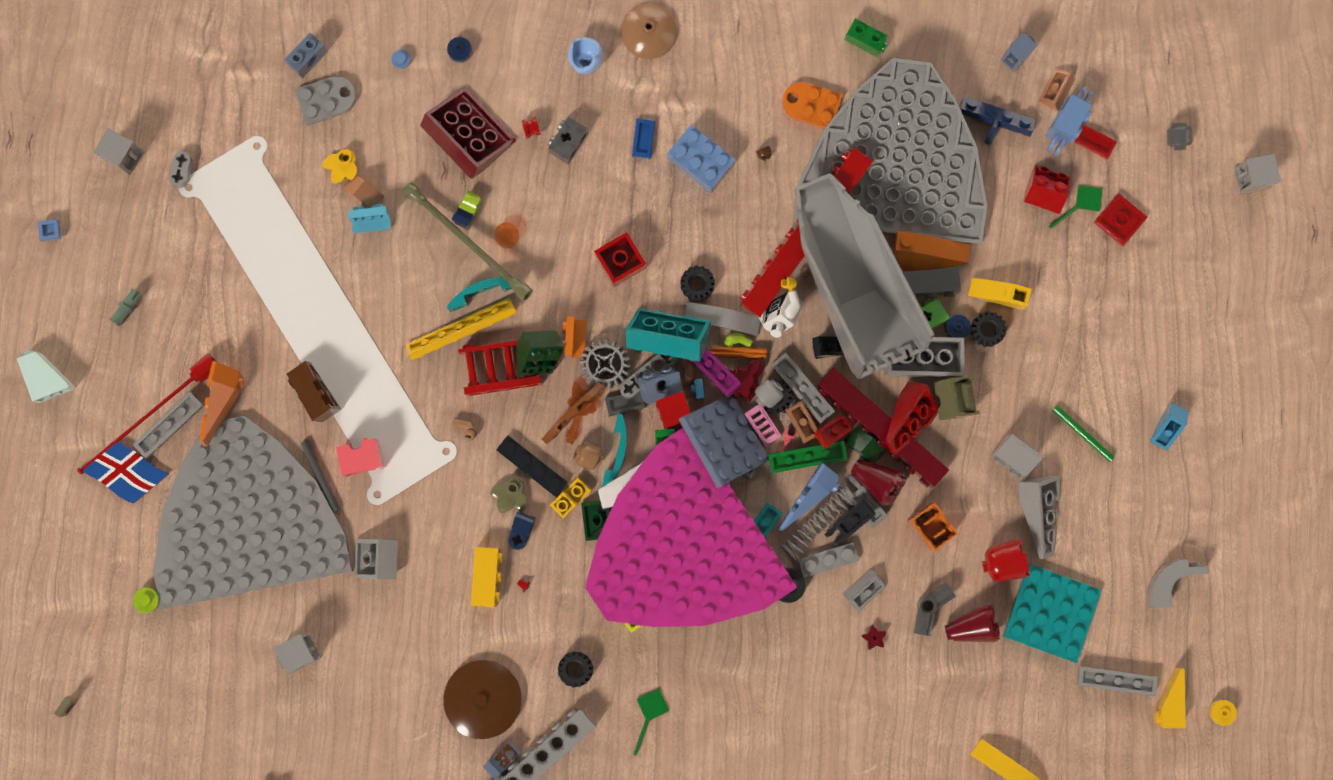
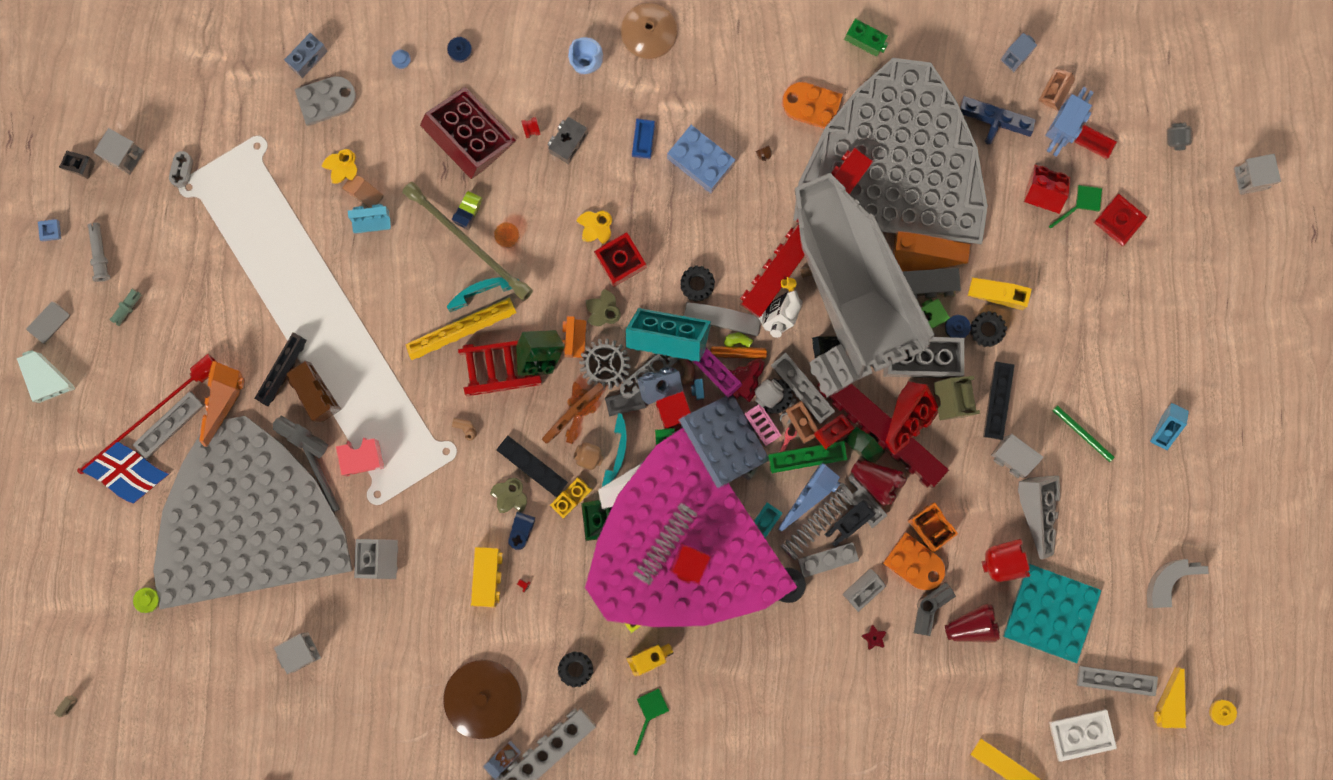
none -> light grey slope [26,301,71,344]
none -> black slope [59,150,95,179]
none -> light grey pin [87,223,111,282]
none -> black plate [254,332,307,407]
none -> dark grey piece [273,416,328,458]
none -> yellow plate [576,211,612,244]
none -> olive plate [586,289,621,326]
none -> yellow torso [626,643,674,676]
none -> light grey piece [633,503,697,585]
none -> red piece [669,543,711,584]
none -> light grey plate [809,344,860,397]
none -> orange plate [882,532,945,590]
none -> black plate [983,362,1015,440]
none -> white plate [1049,709,1117,762]

